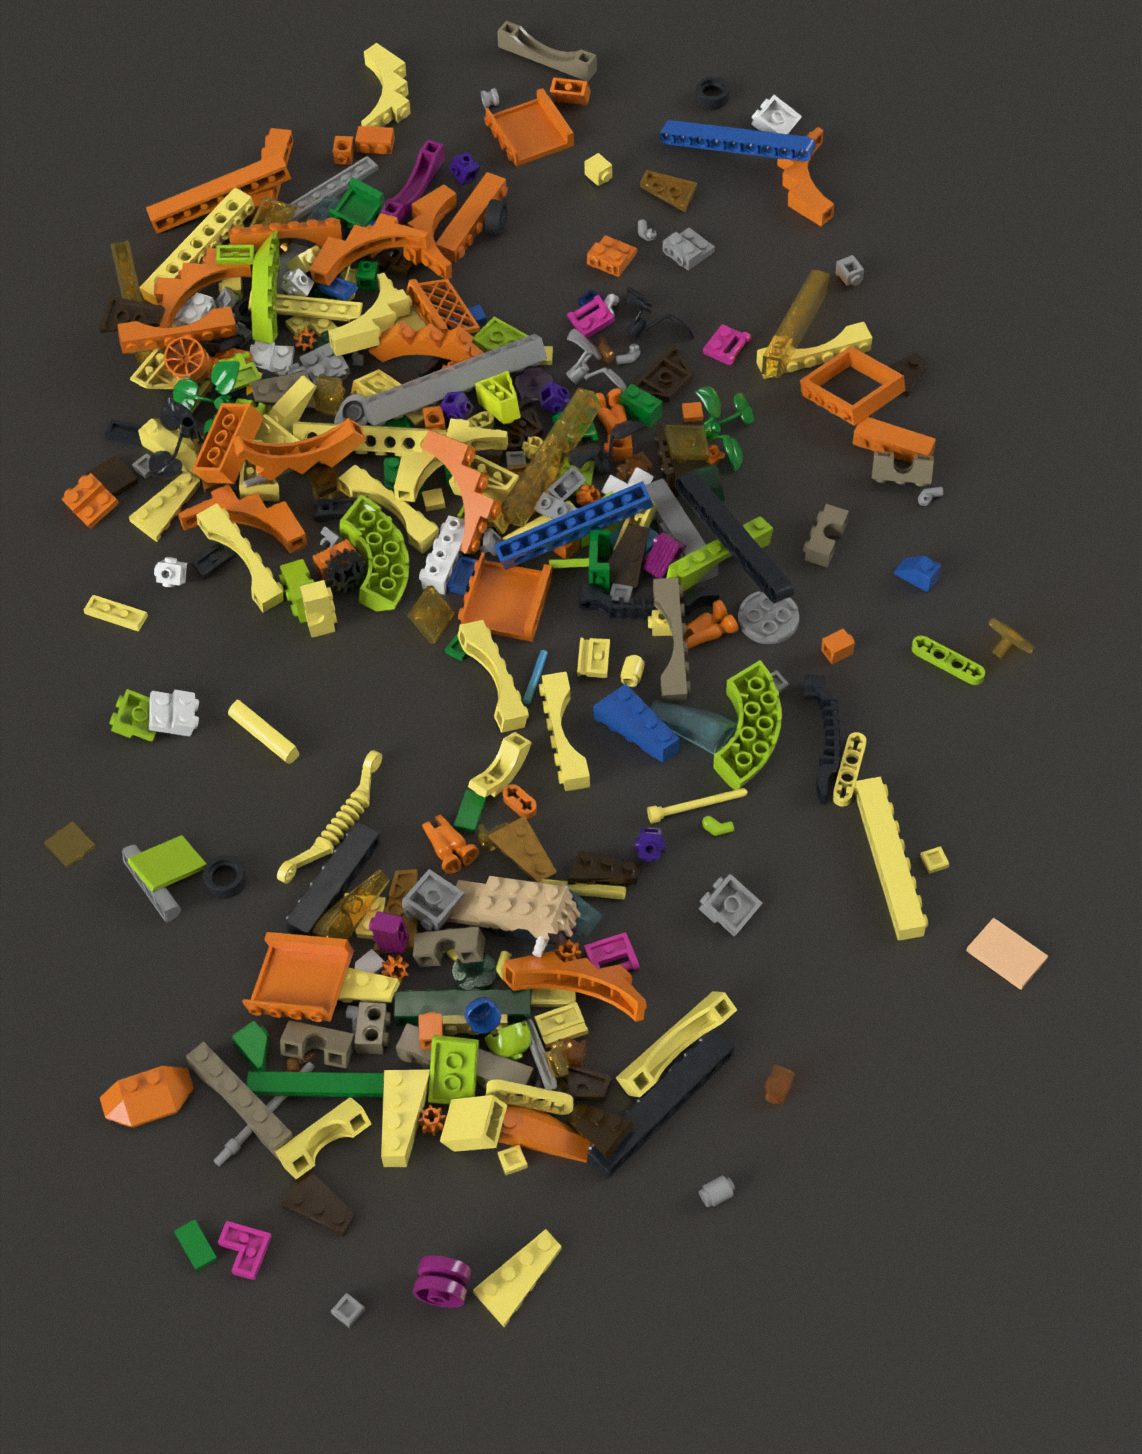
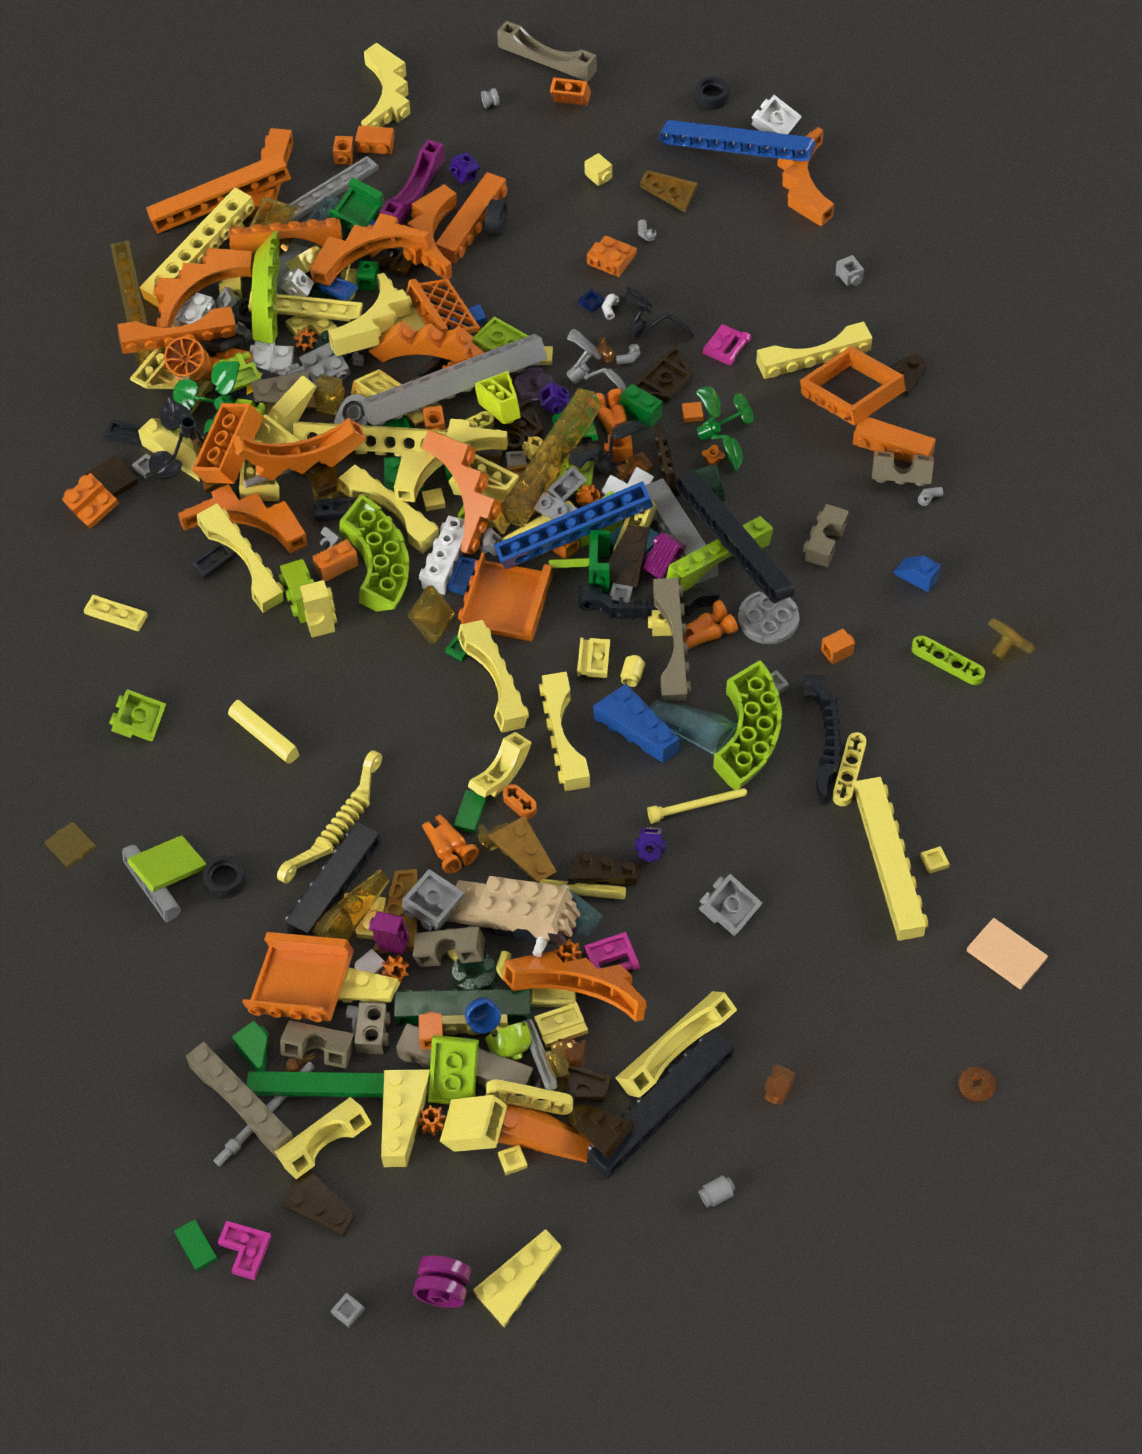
dark brown wing [99,296,165,333] -> none
orange wedge [99,1066,194,1128] -> none
light yellow wing [129,470,201,542] -> none
white plate [149,690,199,736] -> none
white brick [154,557,187,587] -> none
lime tile [216,245,255,265] -> none
black gear [323,548,367,593] -> none
dark purple brick [440,391,474,420] -> none
orange panel [484,88,574,167] -> none
dark azure bar [523,650,548,704] -> none
dark pink plate [567,294,616,339] -> none
light grey plate [663,228,715,271] -> none
clear yellow tile [664,425,710,463] -> none
lime arm [702,816,734,836] -> none
clear yellow brick [761,269,830,379] -> none
none -> clear orange gear [959,1066,996,1102]

